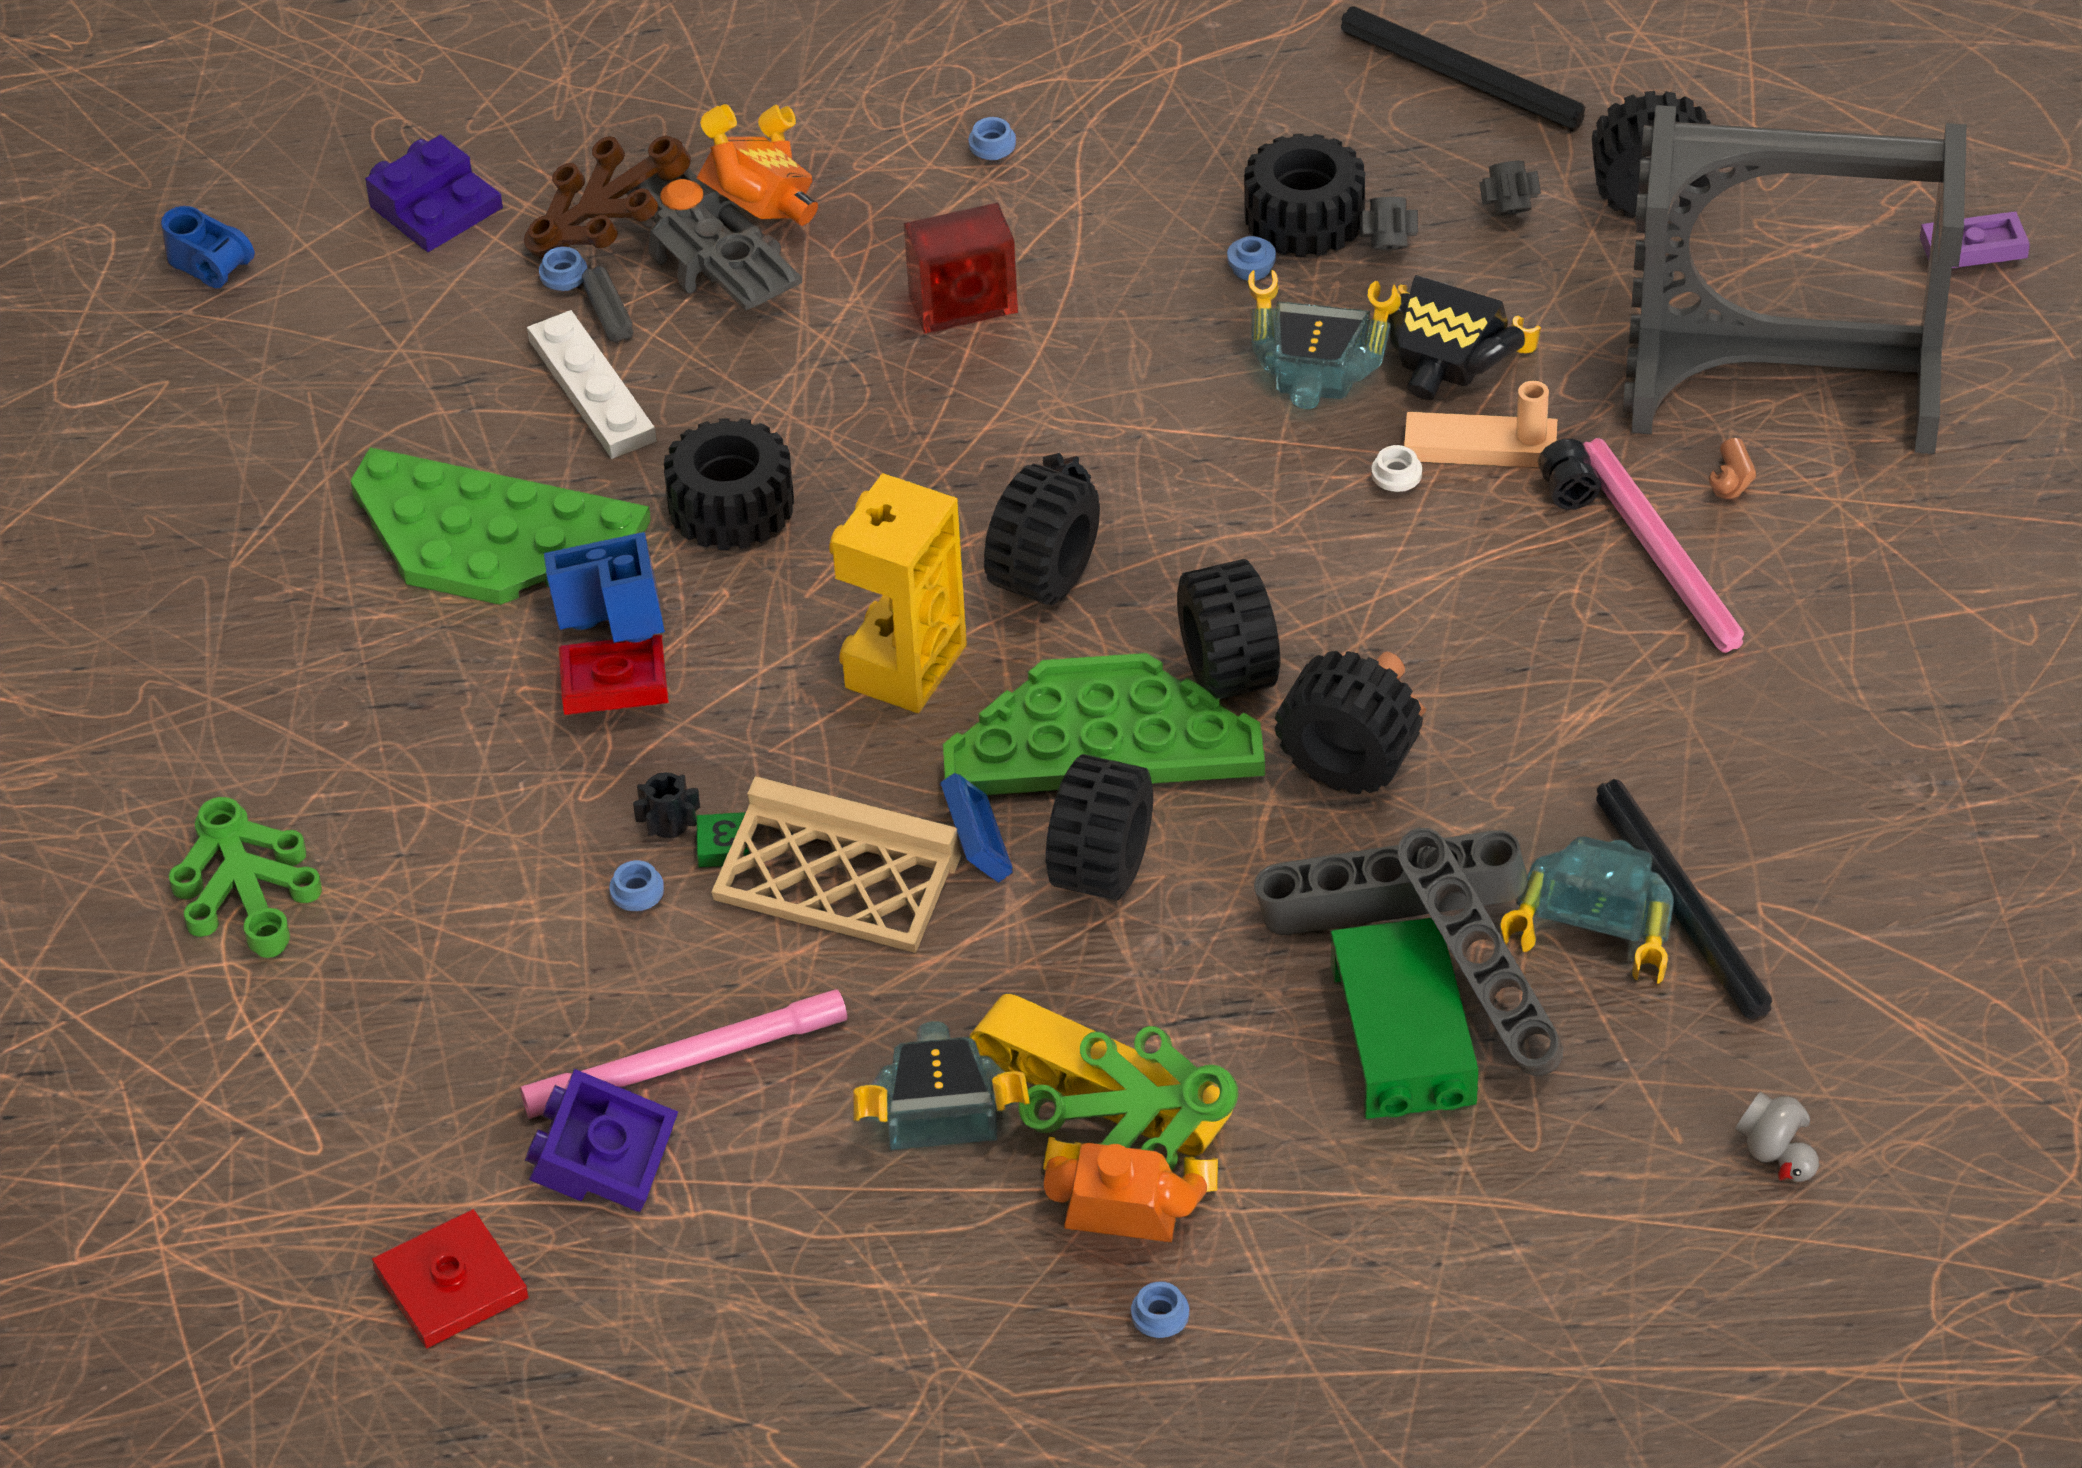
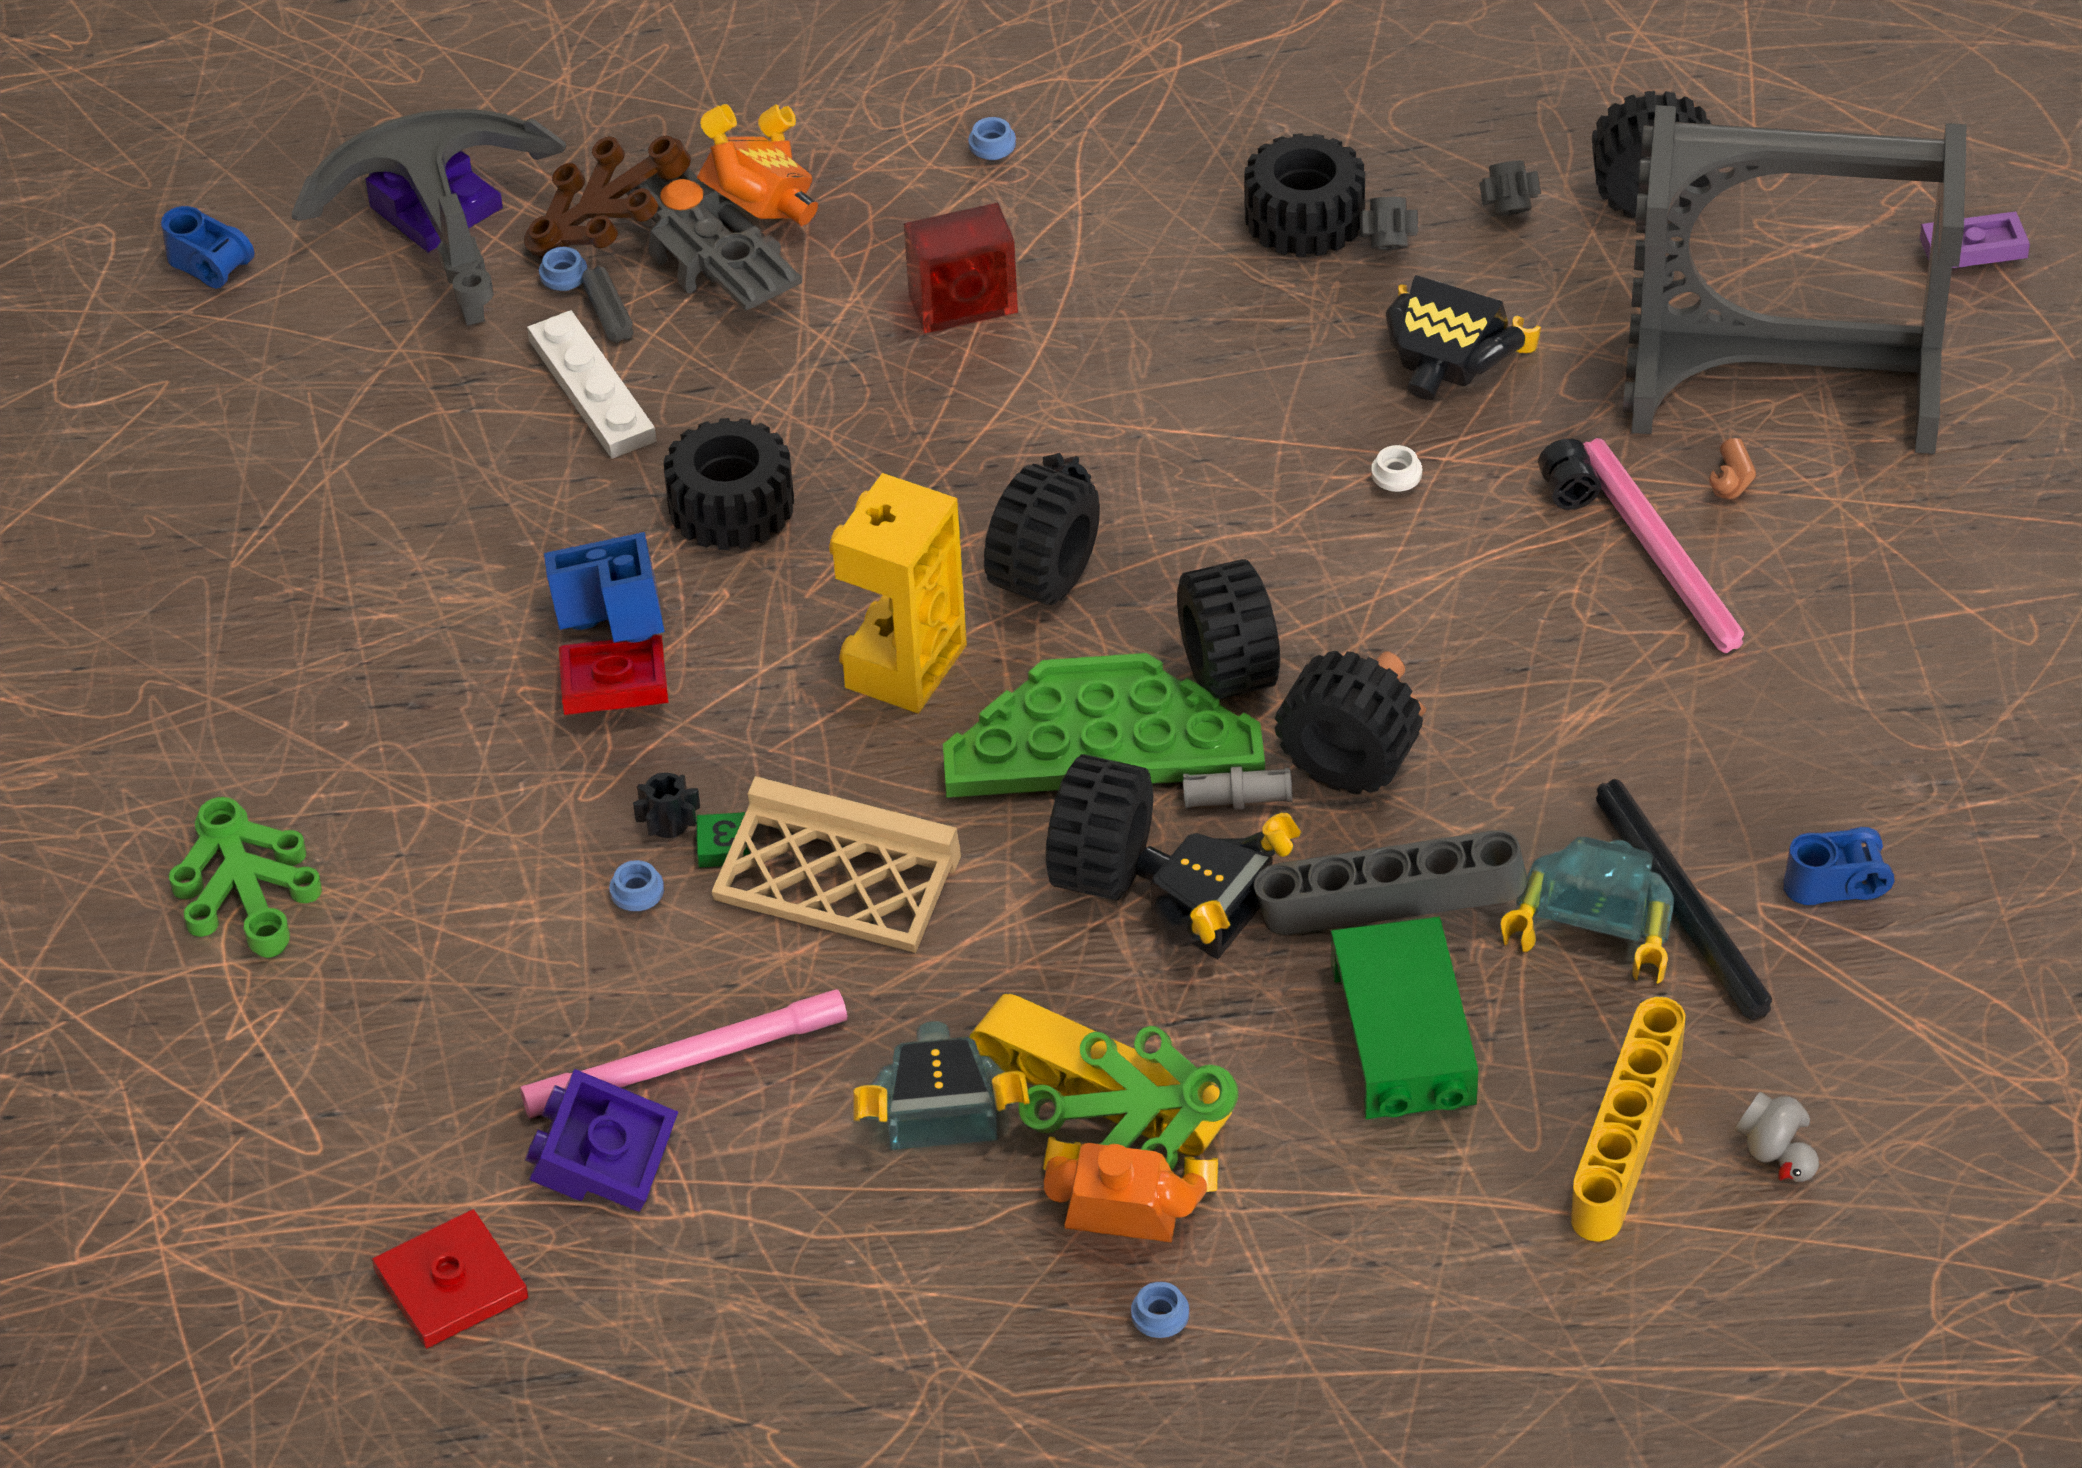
bright green plate [350,447,651,605] -> none
blue tile [940,772,1013,883] -> none
medium blue plate [1227,236,1276,280] -> none
torso [1248,270,1401,409] -> none
black axle [1341,6,1586,129] -> none
dark grey beam [1398,827,1563,1076] -> none
light nougat piece [1404,381,1558,468] -> none
none -> dark grey piece [292,109,566,326]
none -> torso [1135,813,1301,960]
none -> light grey pin [1183,766,1293,809]
none -> yellow beam [1571,997,1686,1242]
none -> blue piece [1783,827,1895,905]

